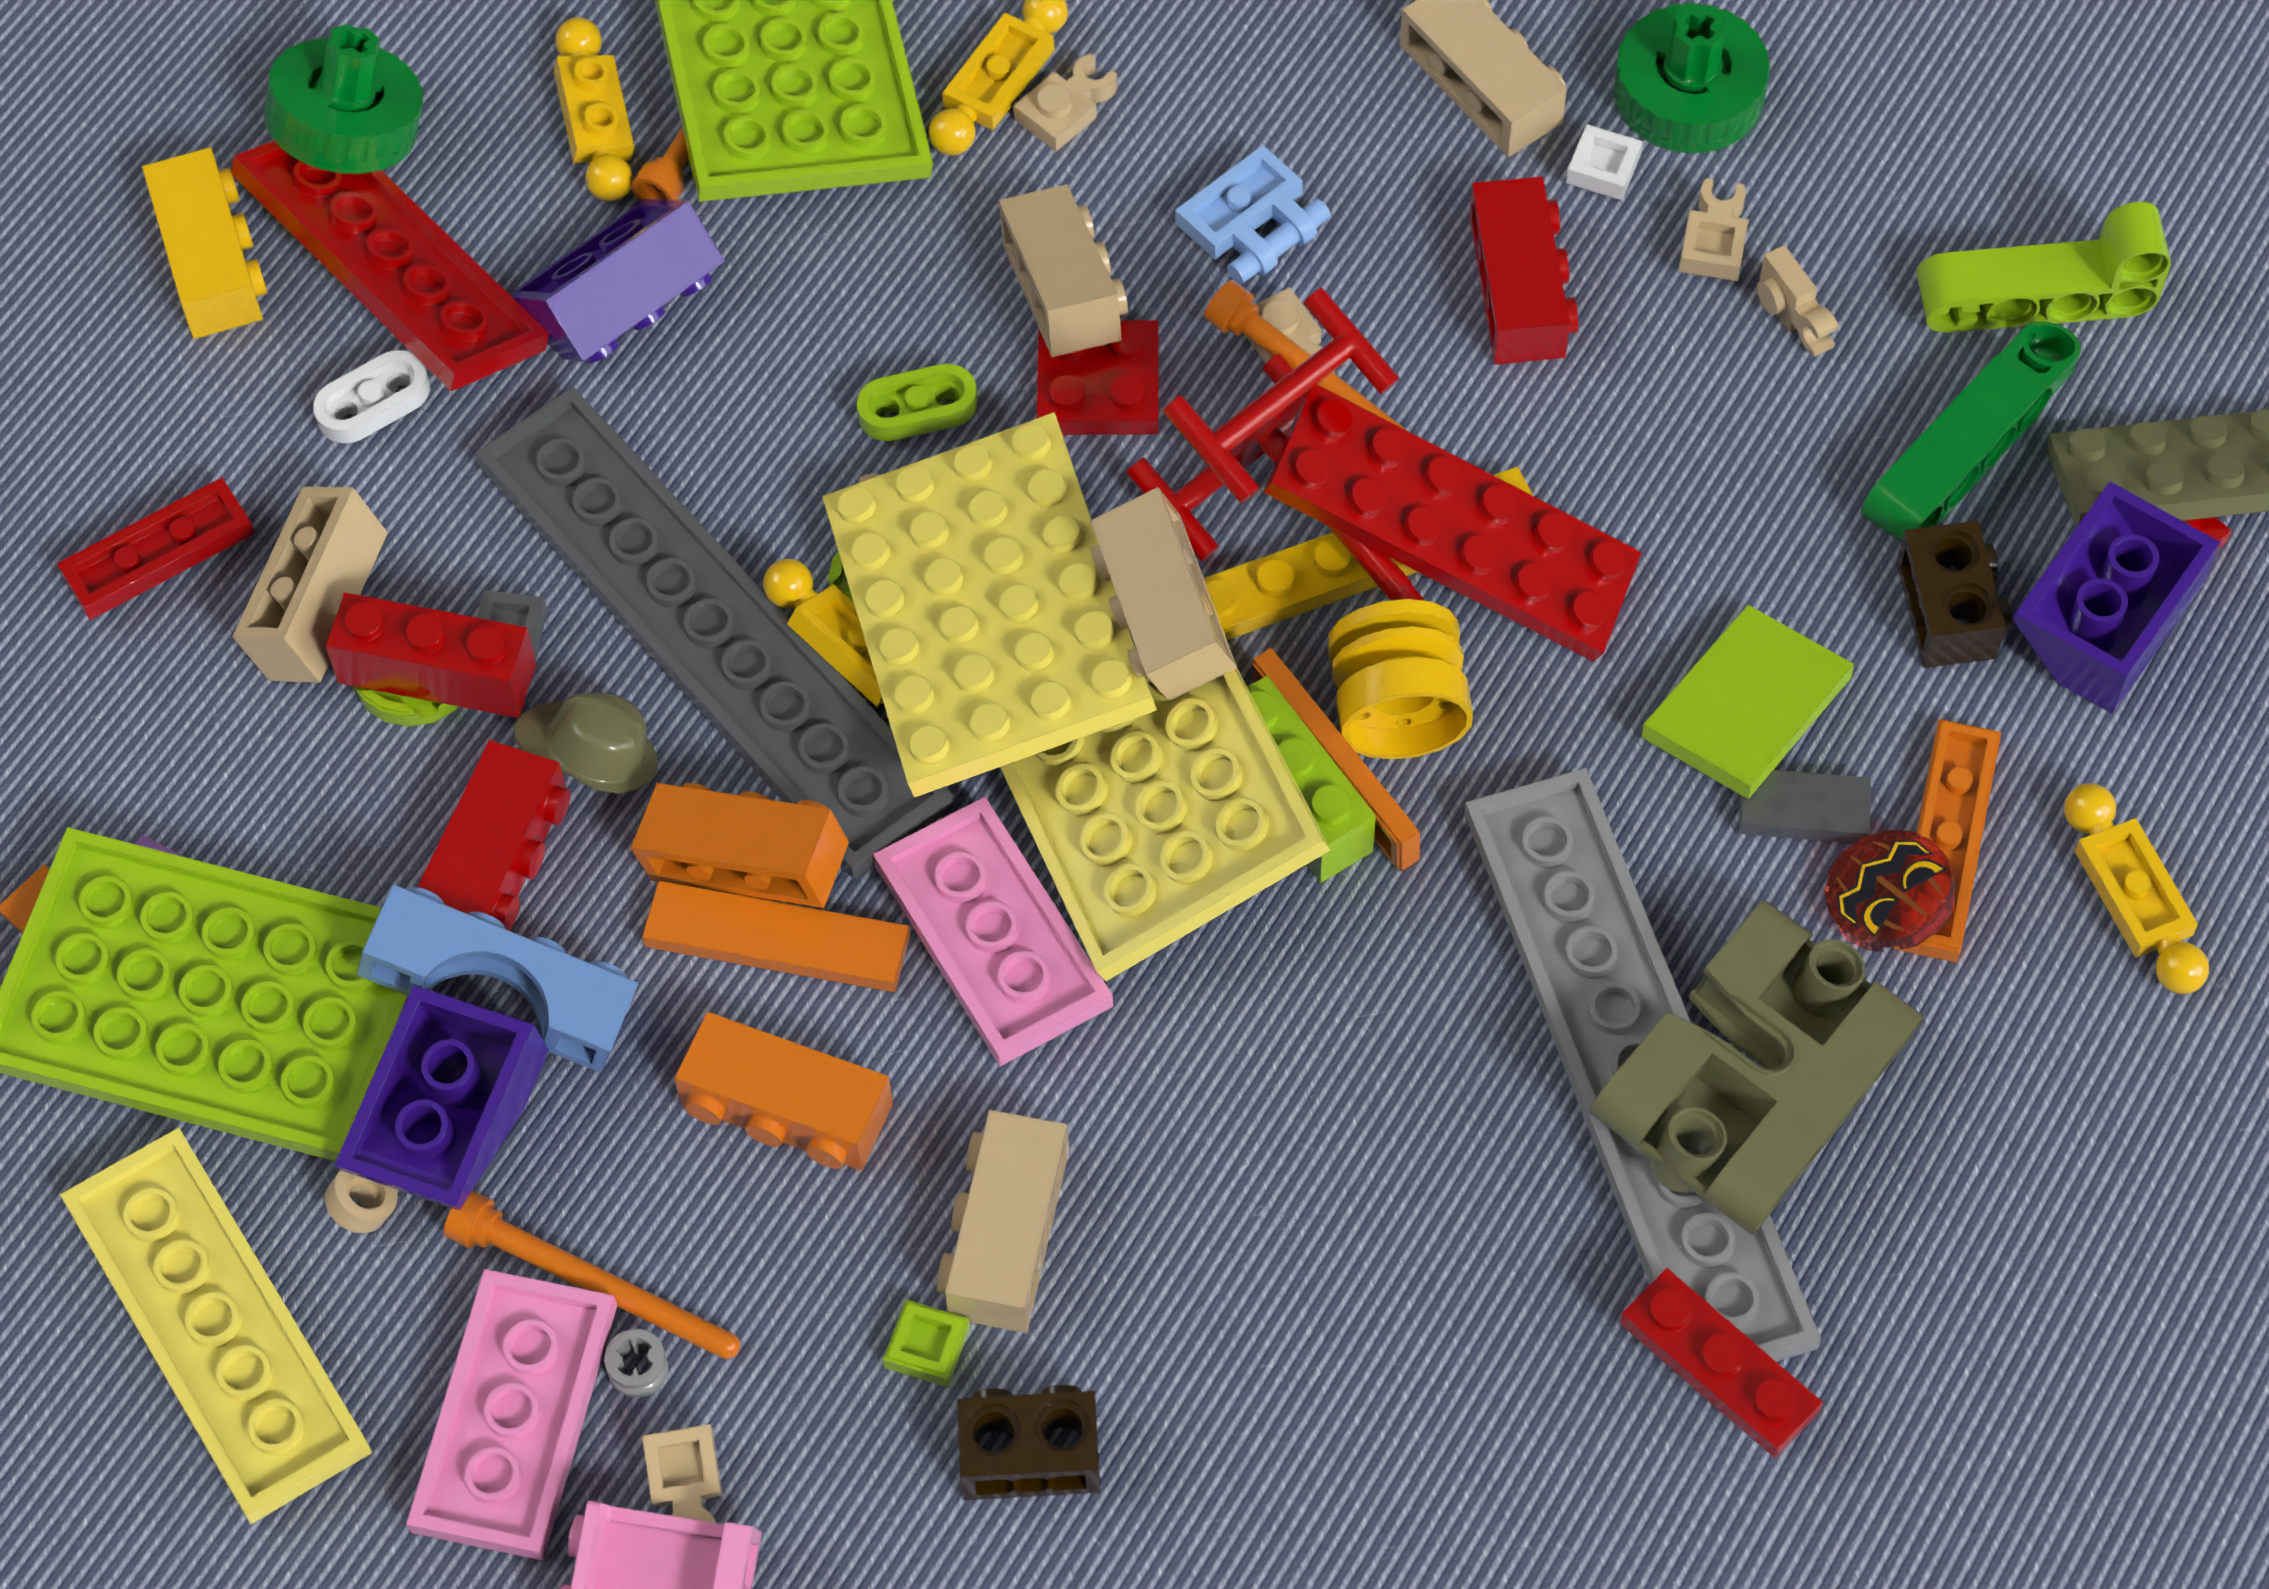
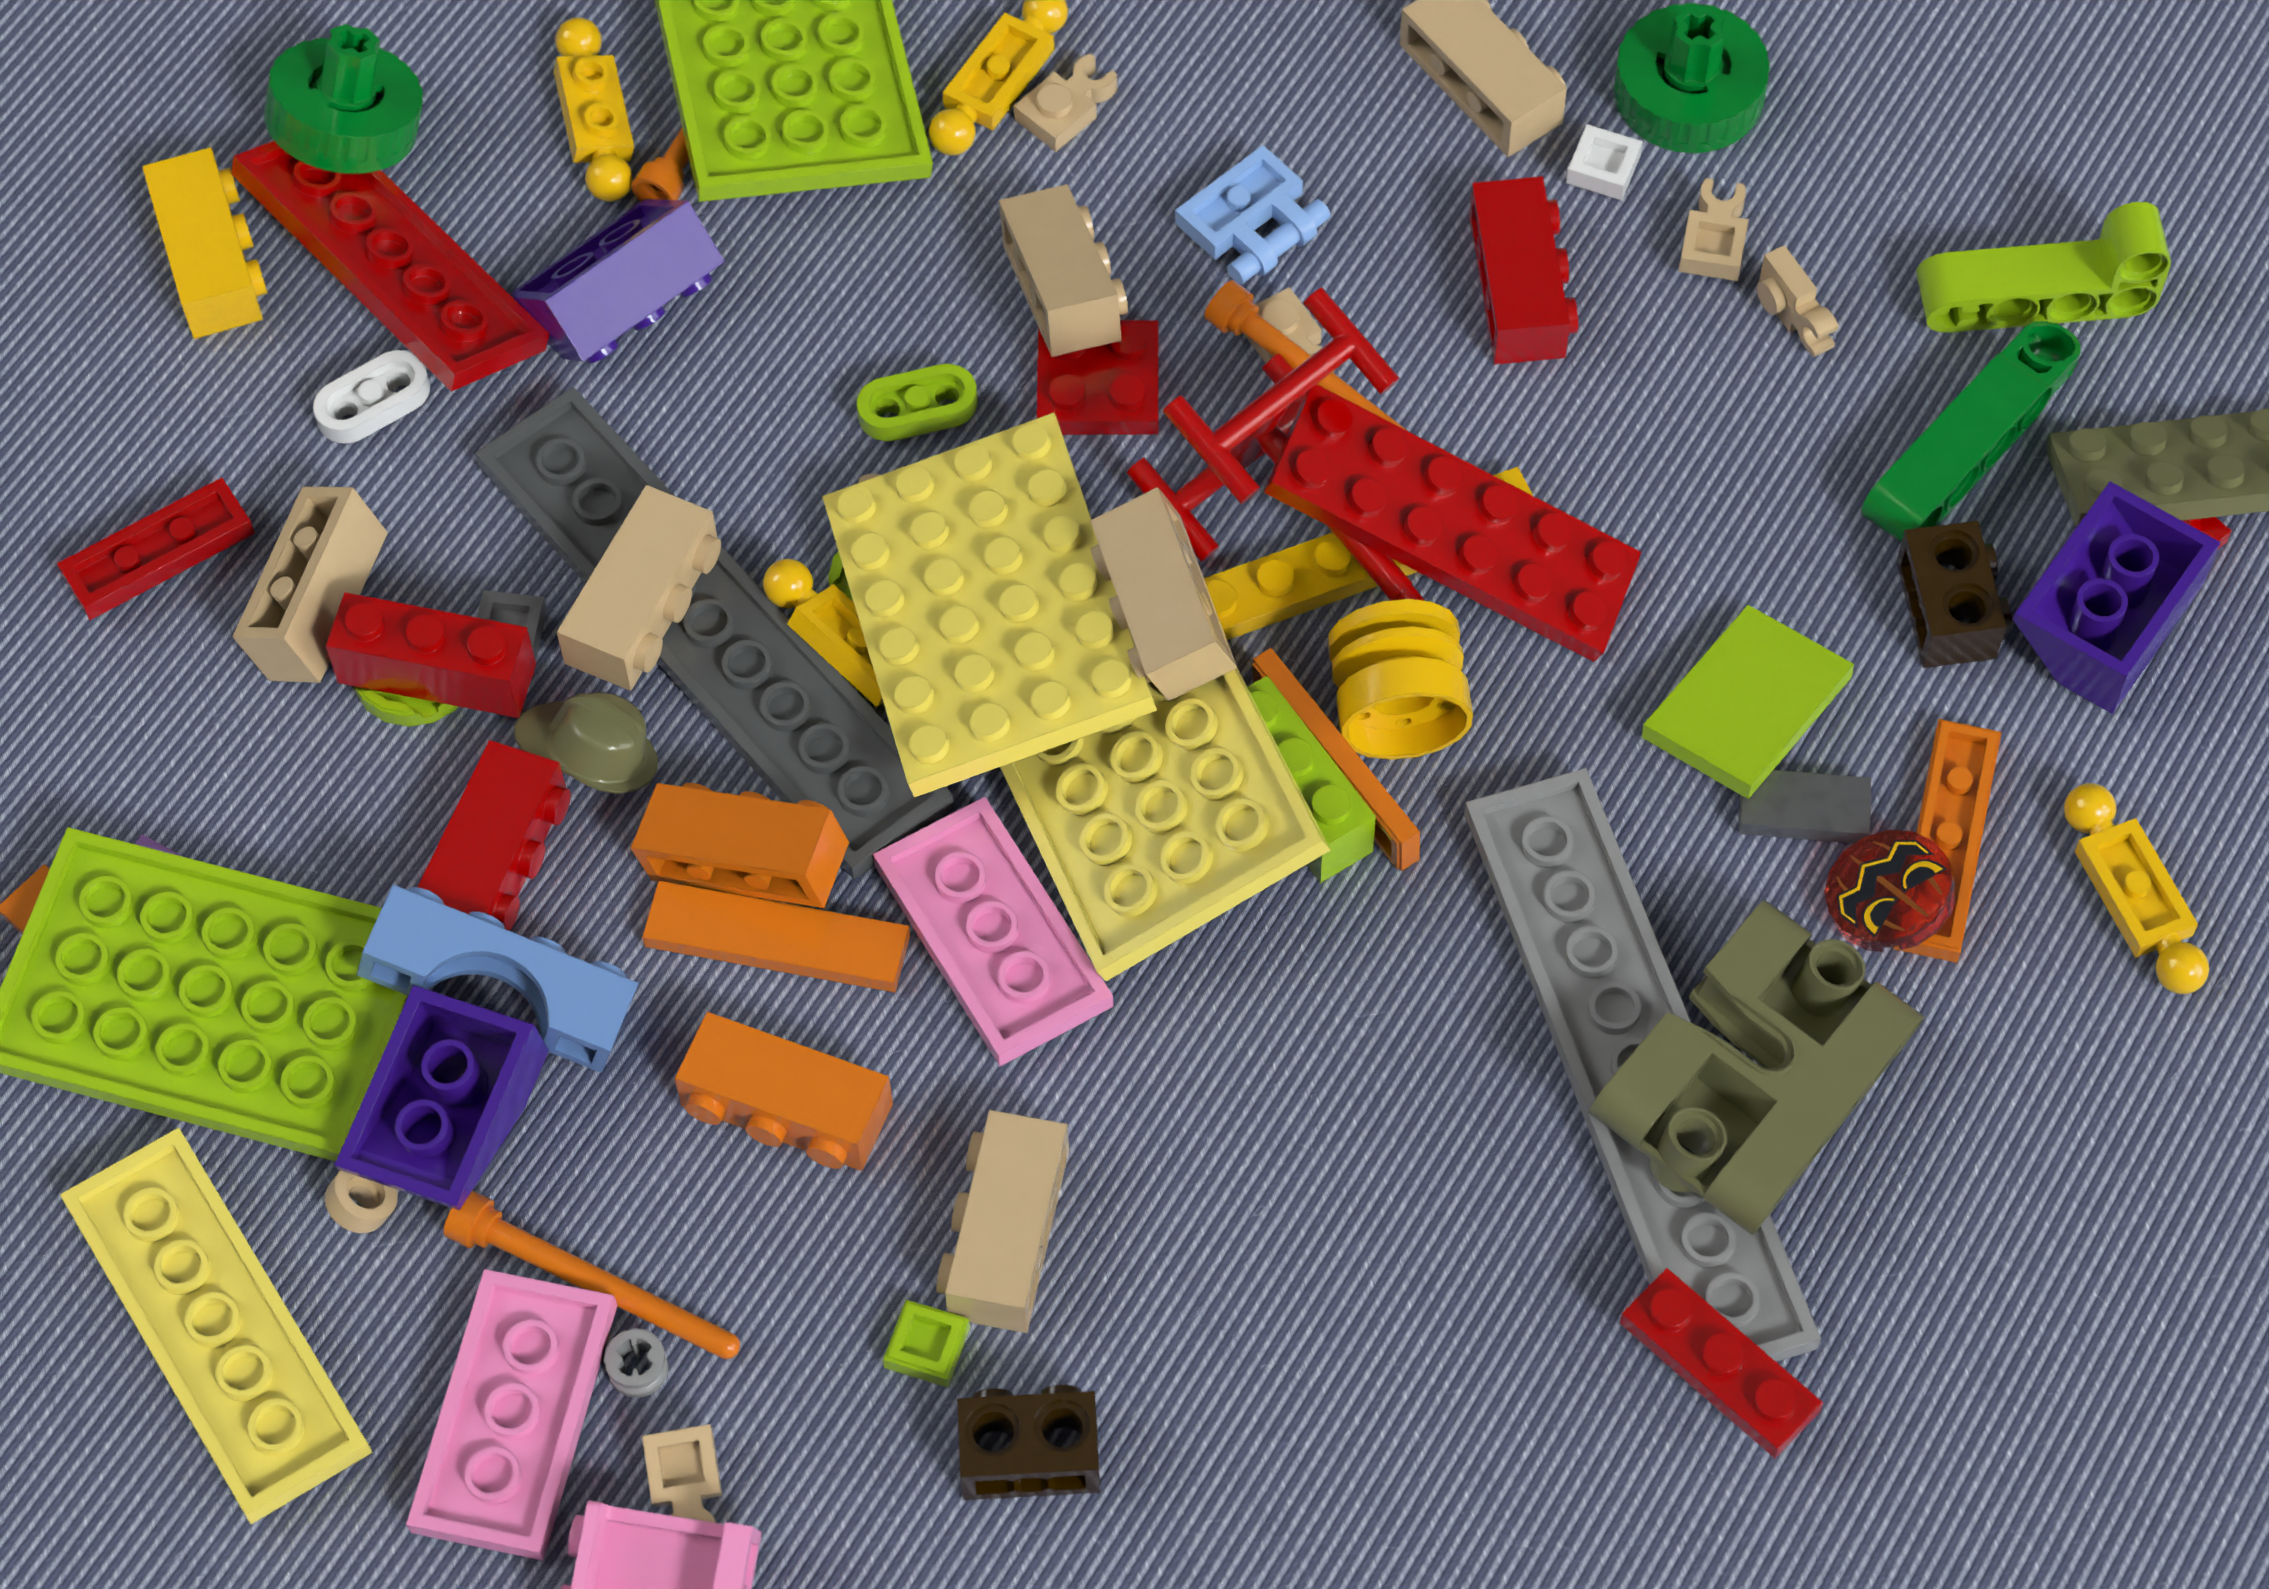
none -> tan brick [557,485,721,691]

